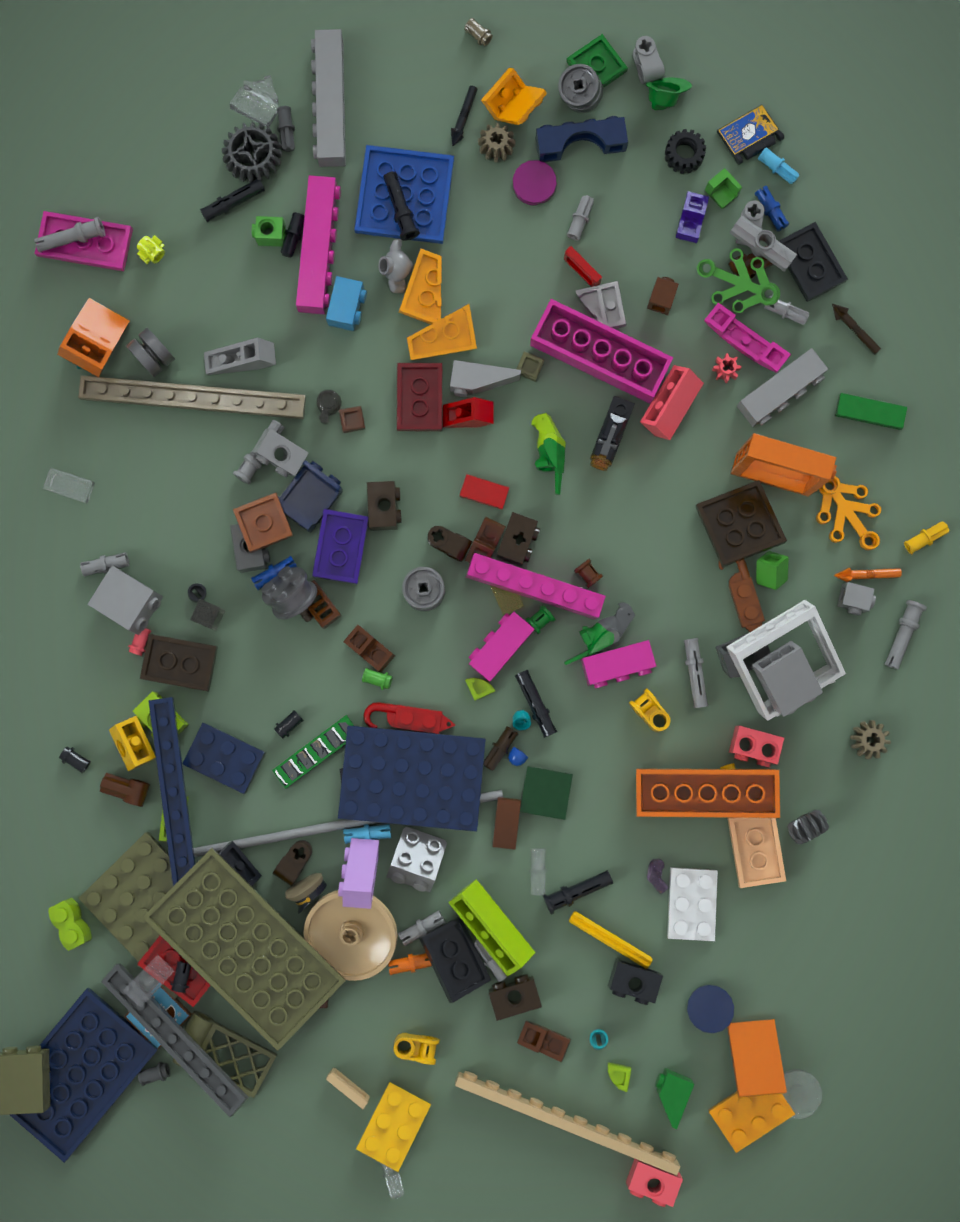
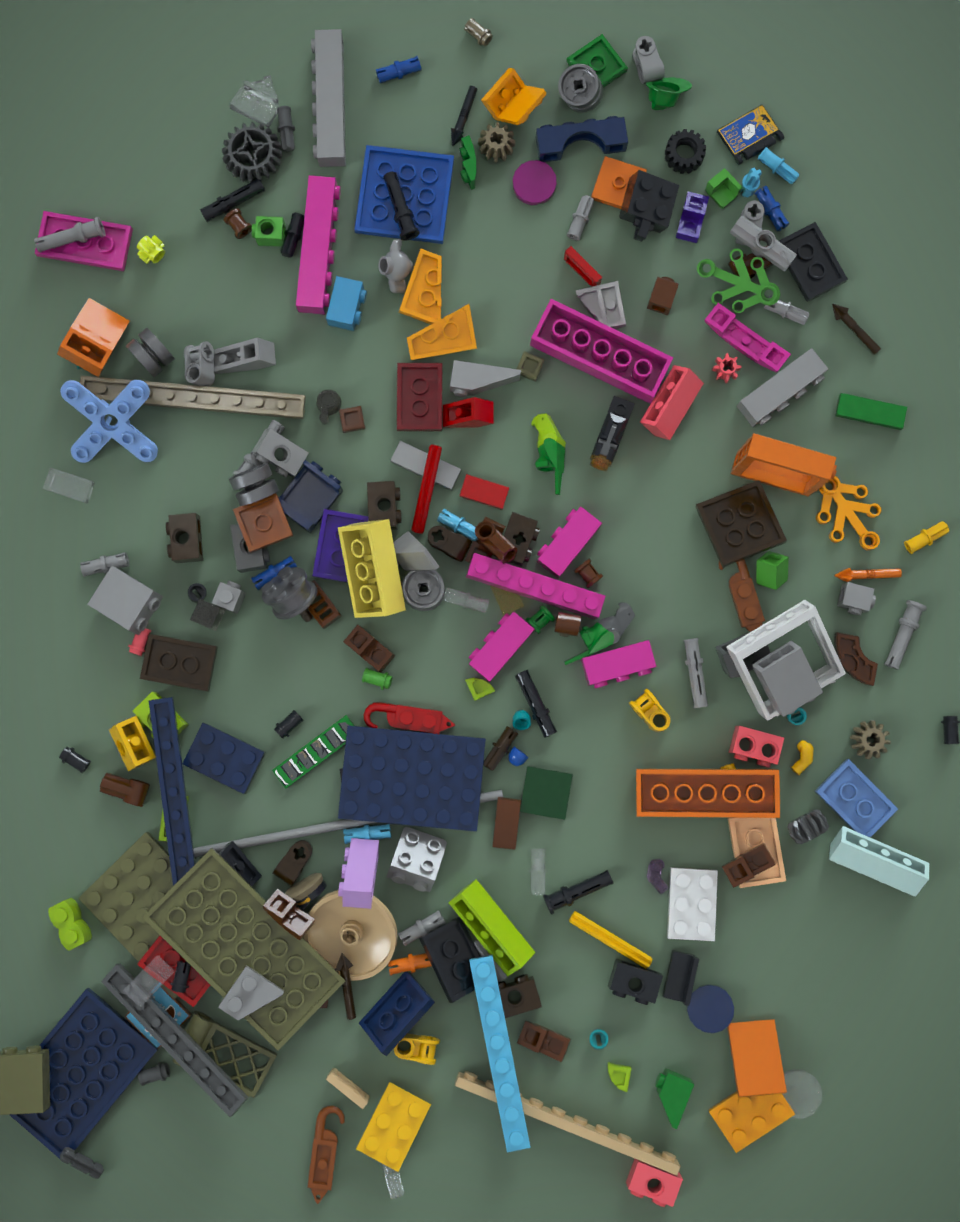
none -> light blue piece [60,380,158,463]
none -> dark grey axle [60,1147,104,1179]
none -> dark brown brick [166,513,203,563]
none -> light grey piece [184,341,215,387]
none -> light grey brick [212,581,246,614]
none -> light grey wing [218,965,284,1020]
none -> reddish brown bush [223,208,252,239]
none -> flat silver wheel [229,463,279,506]
none -> slope [263,889,315,940]
none -> dark orange plate [307,1106,345,1204]
none -> dark brown piece [335,953,356,1020]
none -> light yellow brick [338,519,406,618]
none -> dark blue plate [359,971,435,1056]
none -> blue pin [375,56,422,83]
none -> light grey tile [390,441,461,491]
none -> light grey slope [393,531,439,571]
none -> red axle [411,444,442,534]
none -> medium azure axle [437,509,478,541]
none -> clear axle [443,588,489,613]
none -> green slope [459,135,476,190]
none -> medium azure plate [469,955,531,1152]
none -> reddish brown piece [475,521,518,564]
none -> dark pink brick [537,507,602,579]
none -> reddish brown piece [554,612,581,637]
none -> orange plate [591,156,647,209]
none -> black hinge [619,170,679,242]
none -> black panel [663,950,699,1006]
none -> reddish brown slope [722,843,776,888]
none -> medium azure axle [741,167,762,197]
none -> teal hinge [787,707,807,725]
none -> yellow arm [791,740,814,776]
none -> medium blue plate [815,759,898,837]
none -> light aqua brick [829,826,929,897]
none -> reddish brown tile [834,632,878,686]
none -> black pin [941,716,960,744]

